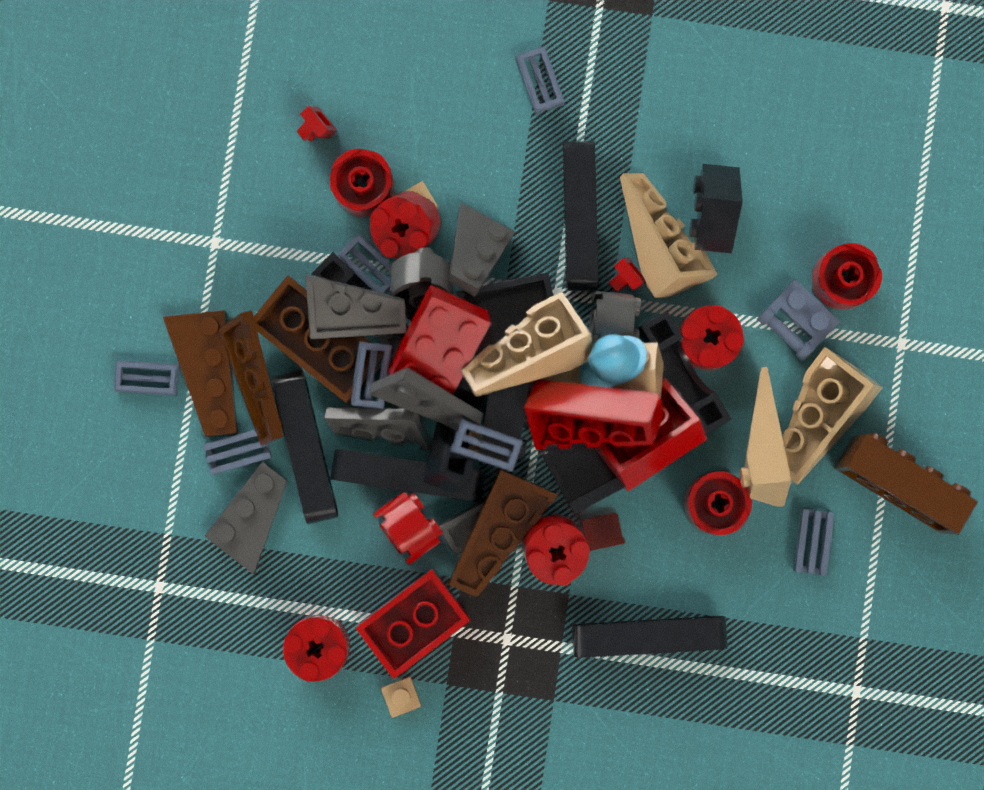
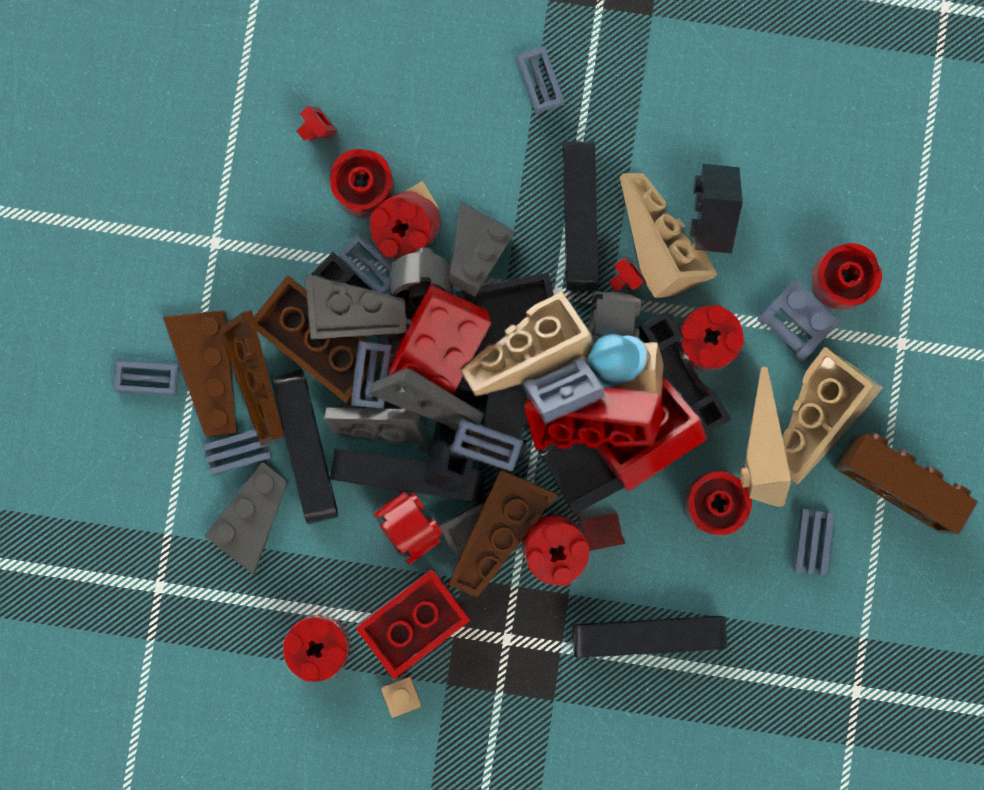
none -> sand blue plate [522,356,605,423]

